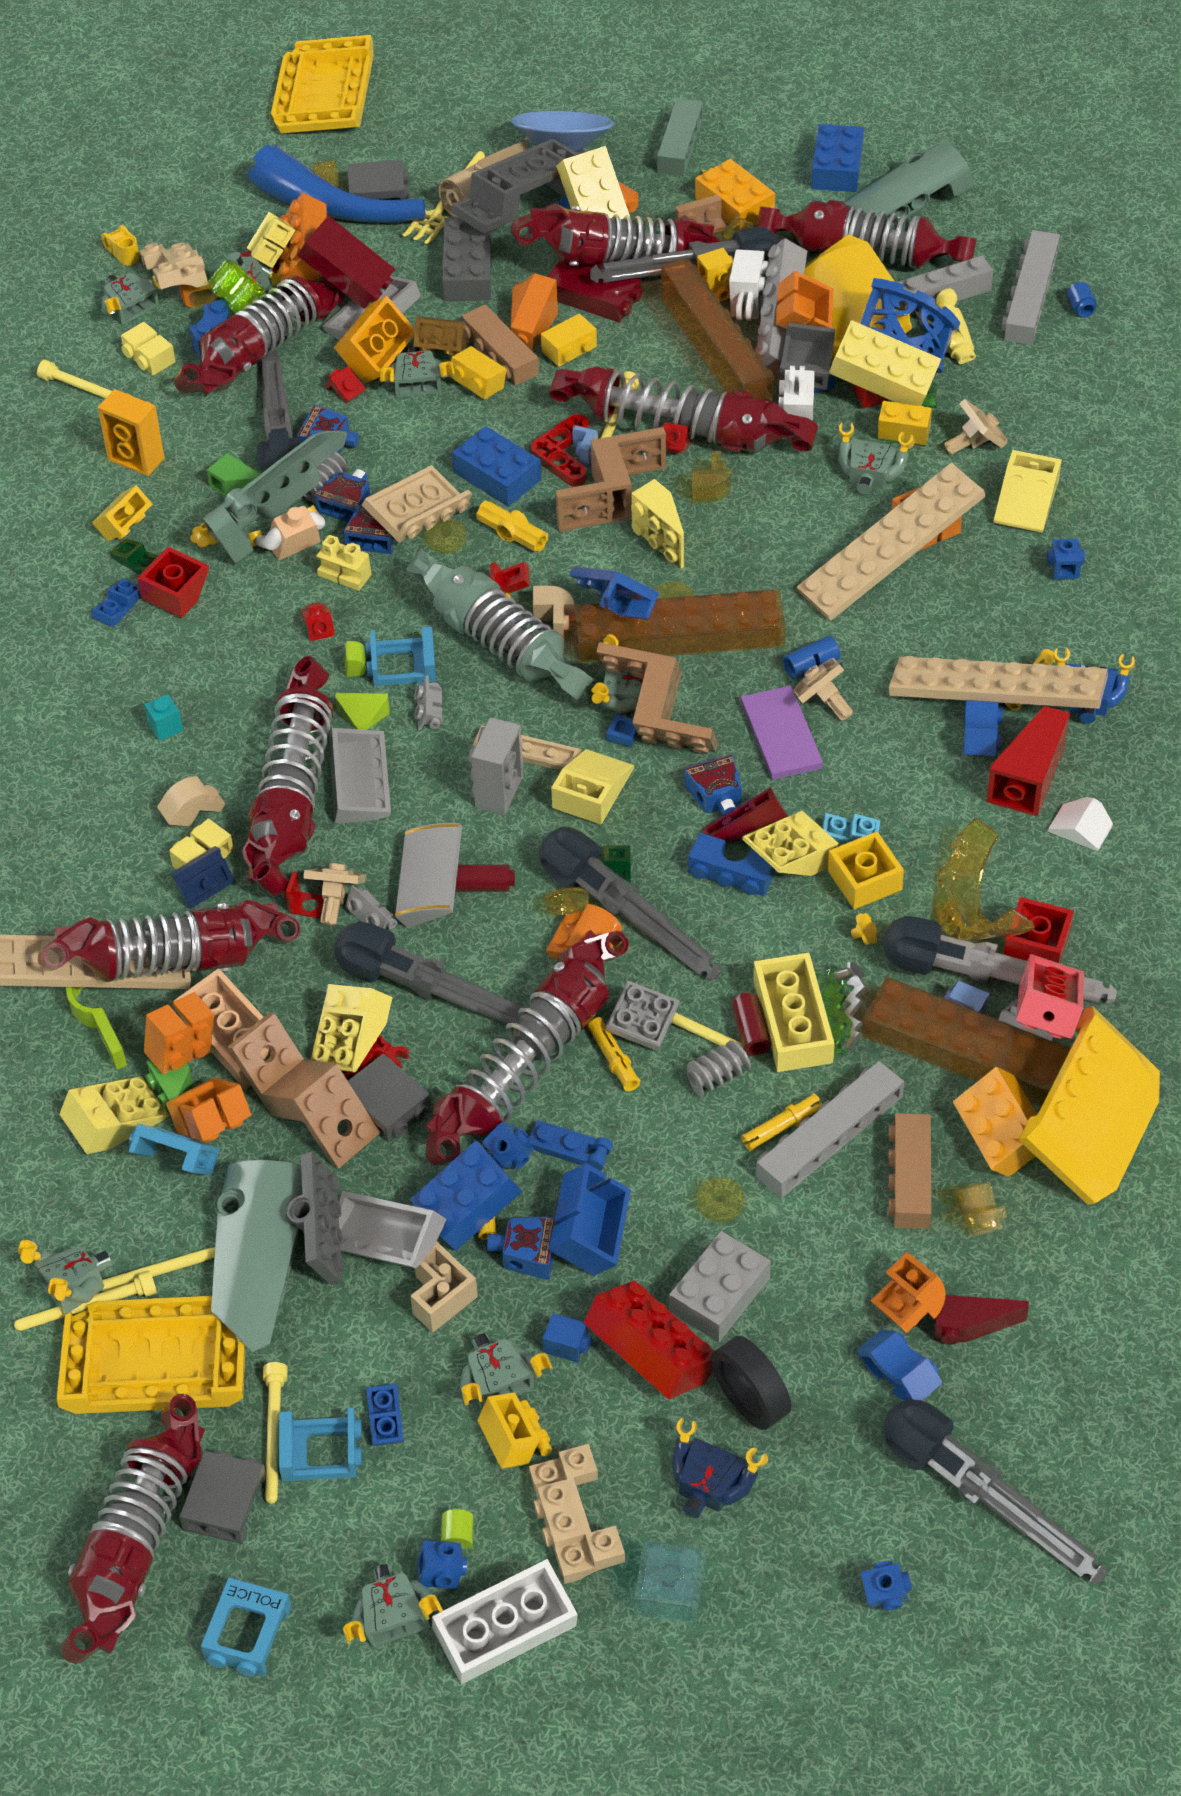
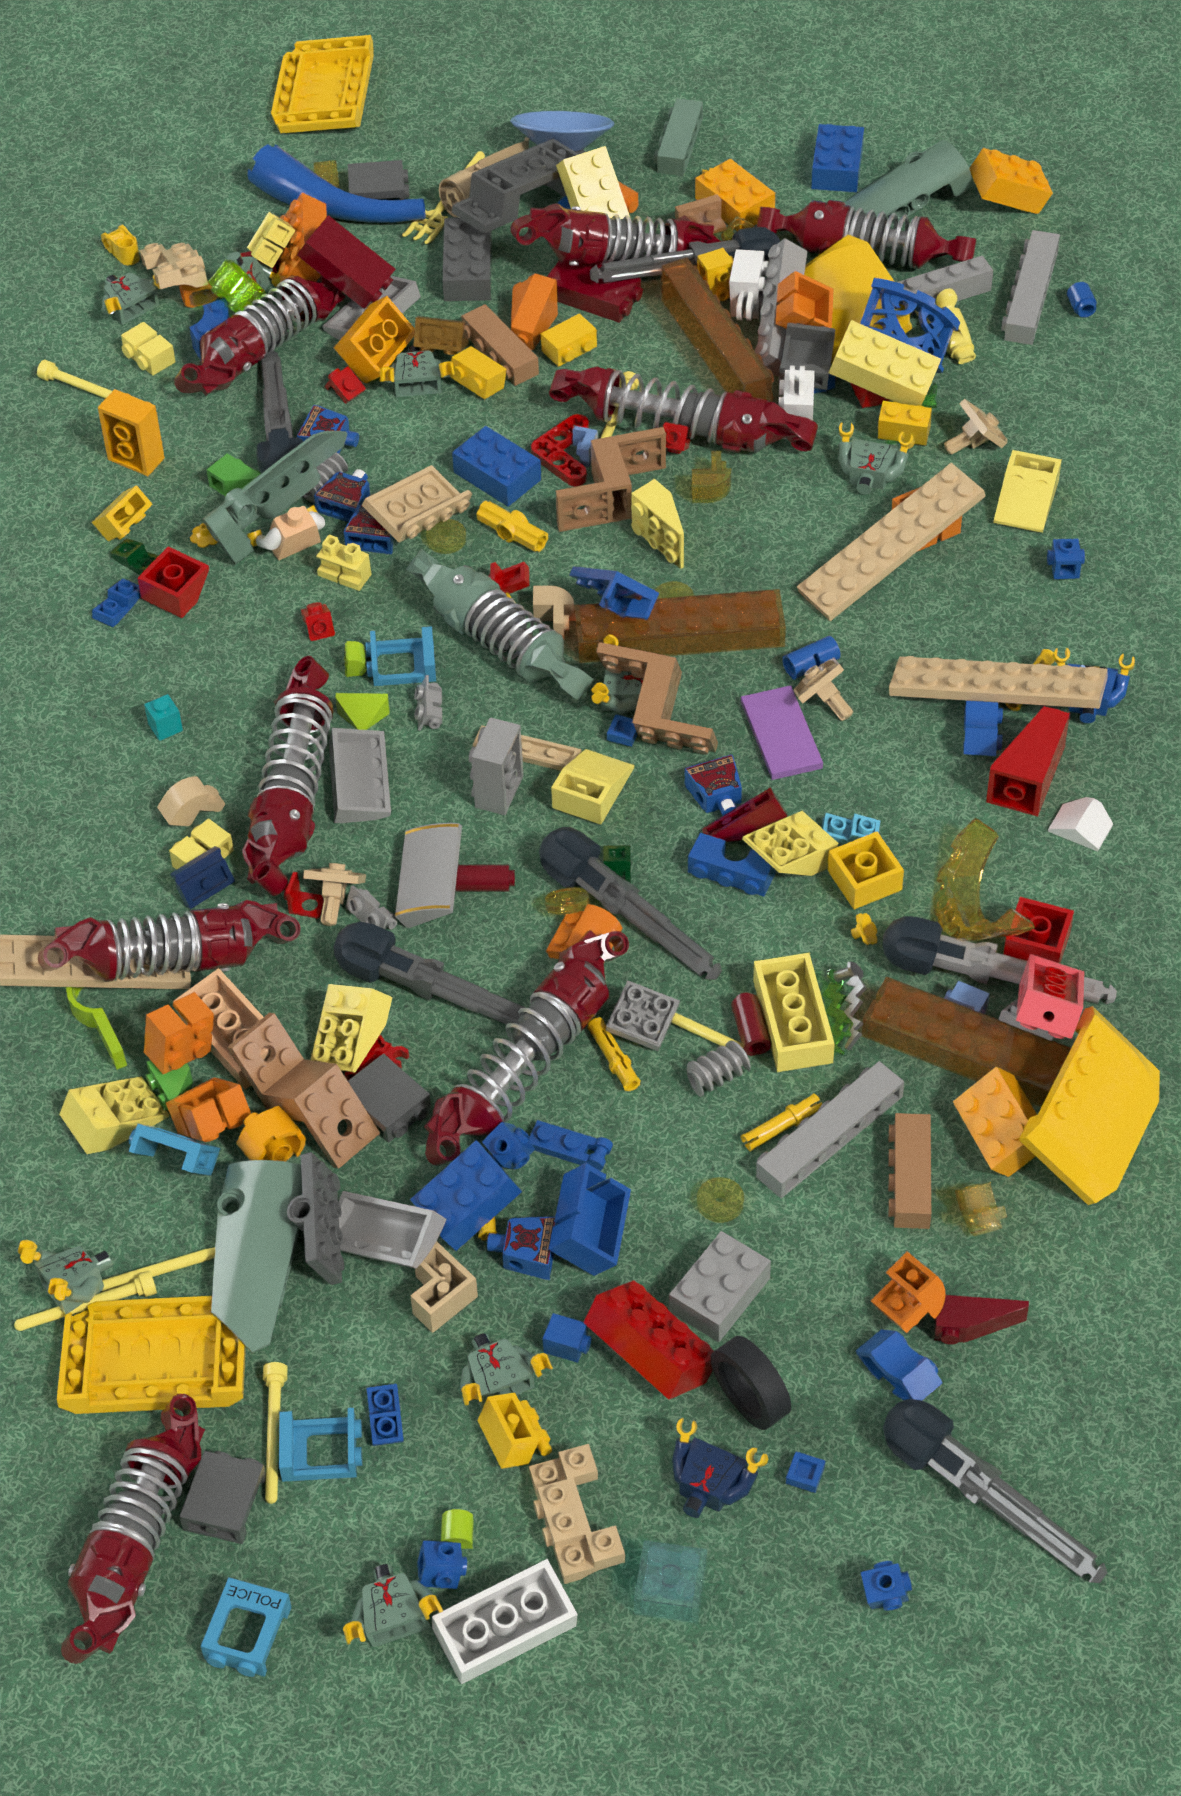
none -> light orange brick [236,1106,306,1162]
none -> blue plate [786,1451,825,1493]
none -> light orange brick [969,148,1053,214]

